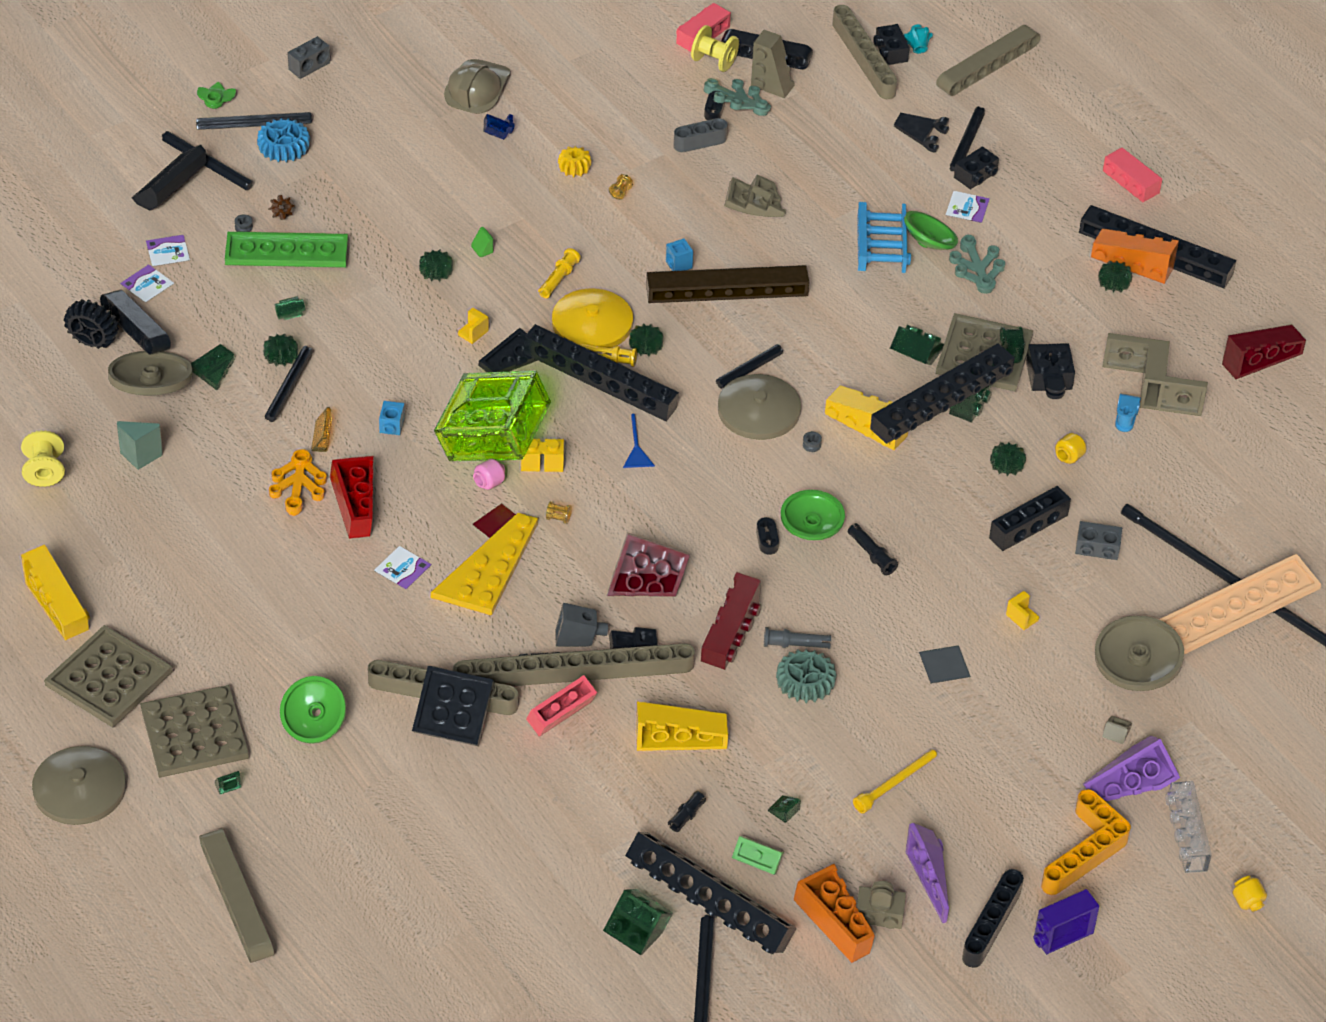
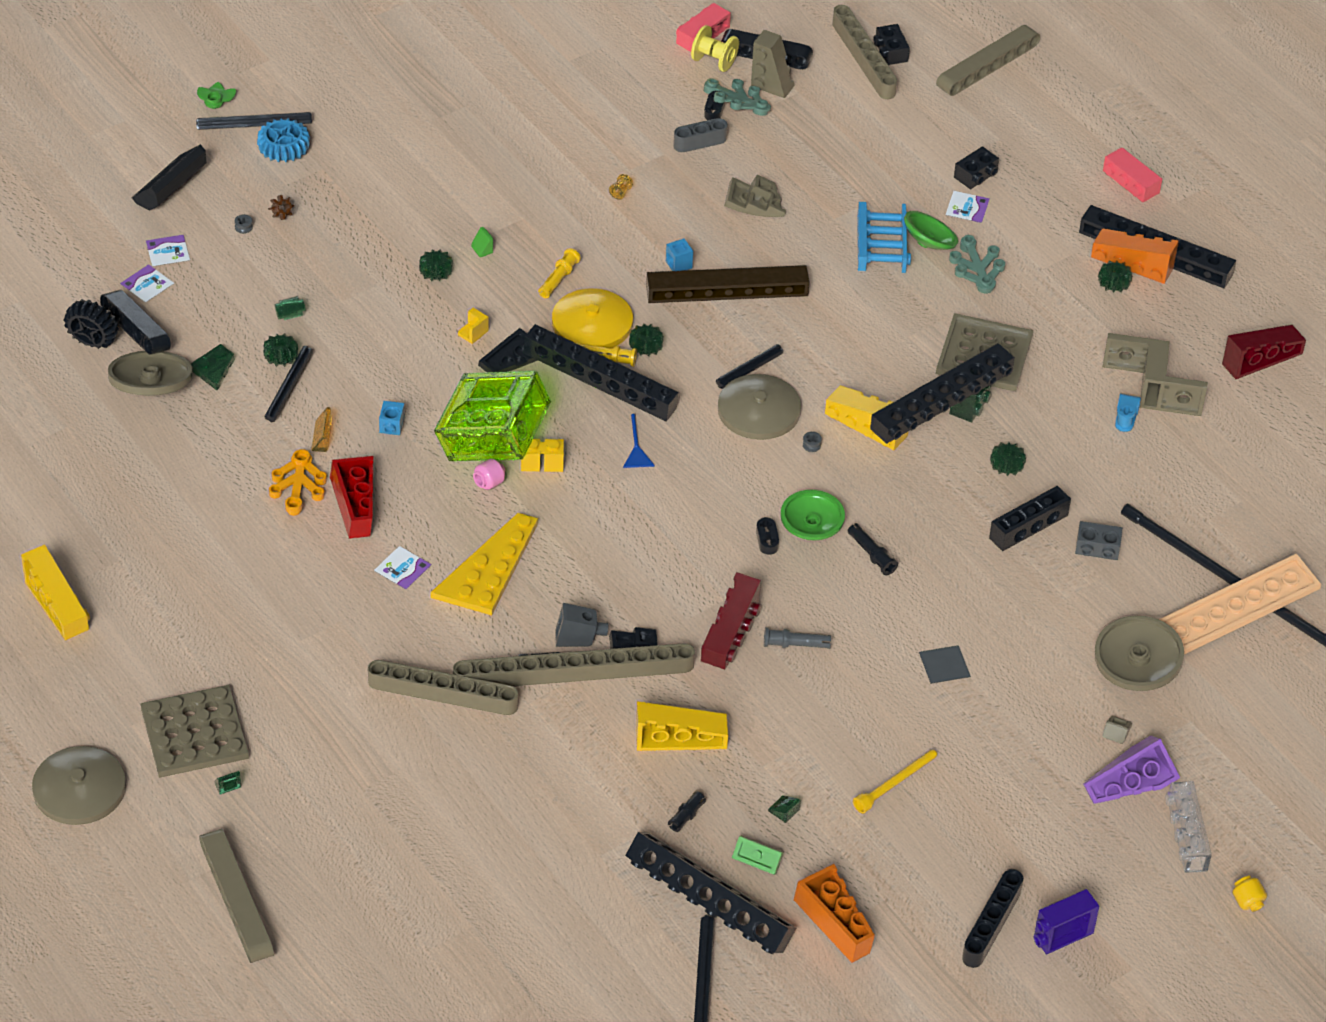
light yellow hose [21,430,65,487] -> none
dark tan piece [44,625,173,728] -> none
sand green slope [117,421,163,470] -> none
black axle [162,131,253,191] -> none
bright green plate [225,232,348,267] -> none
bright green dish [280,676,347,744] -> none
dark grey brick [287,36,330,79] -> none
black plate [412,666,494,747] -> none
dark tan piece [444,59,510,114] -> none
dark red sticker [472,503,516,538] -> none
clear blue bracket [483,114,515,140] -> none
coral brick [526,675,597,737] -> none
clear yellow bush [546,501,572,524] -> none
yellow gear [558,146,591,178] -> none
clear green slope [603,889,673,955] -> none
dark red wedge [607,532,690,597] -> none
sand green gear [776,648,836,703] -> none
dark tan brick [857,881,906,929] -> none
clear green slope [889,325,944,365] -> none
black flag [894,112,949,153] -> none
teal rock [904,24,933,54] -> none
medium lavender wedge [905,823,949,923] -> none
black axle [949,106,985,172] -> none
clear green piece [1000,326,1025,363] -> none
yellow panel [1006,591,1039,630] -> none
black brick [1026,343,1075,399] -> none
light orange beam [1041,789,1131,895] -> none
yellow head [1055,433,1086,464] -> none

